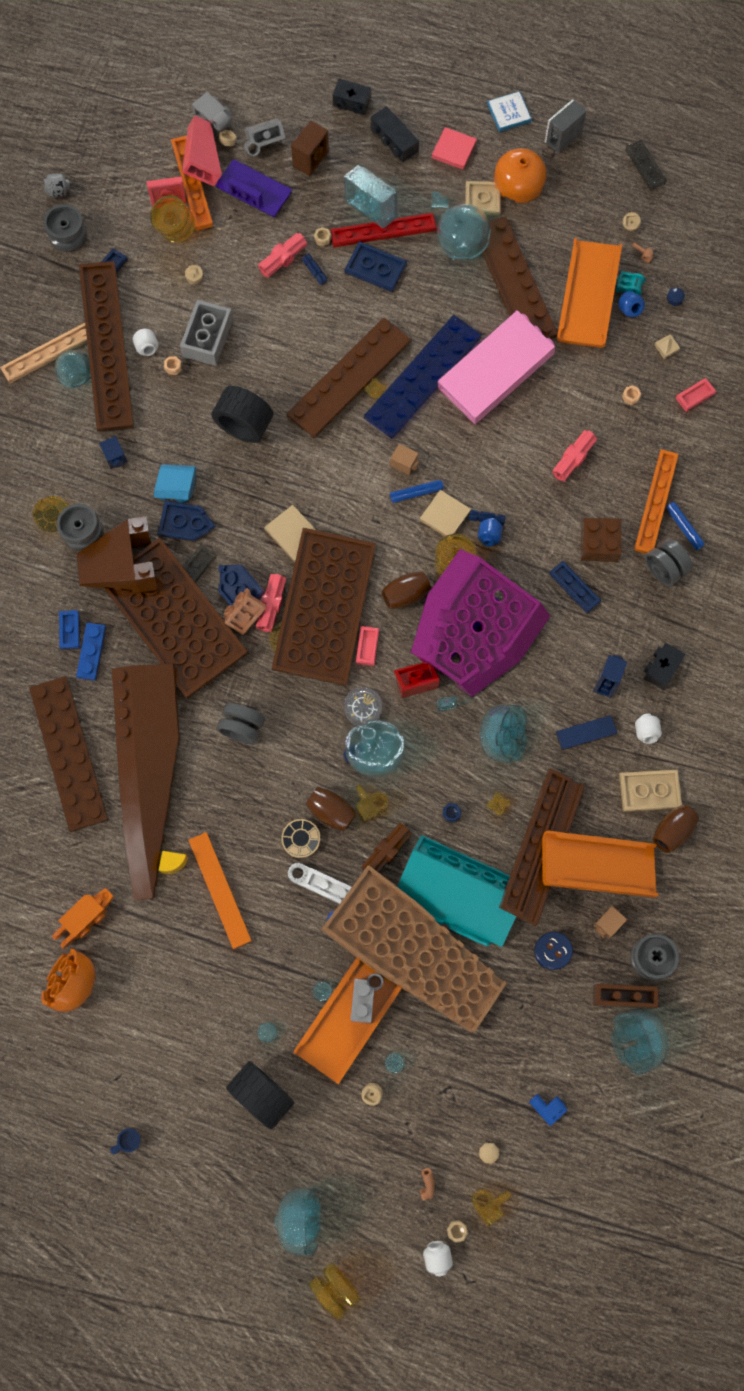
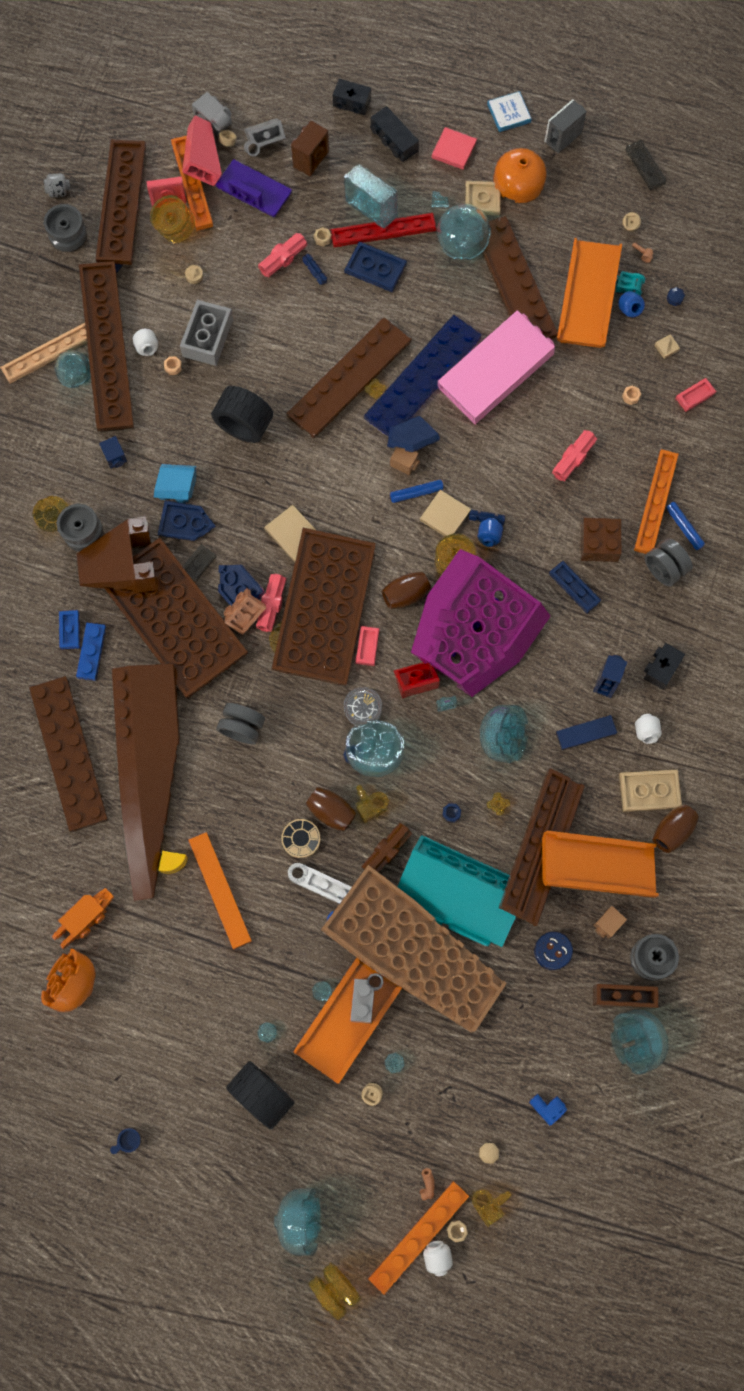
none -> reddish brown plate [96,139,146,265]
none -> orange plate [368,1181,469,1294]
none -> dark blue tile [387,416,440,452]

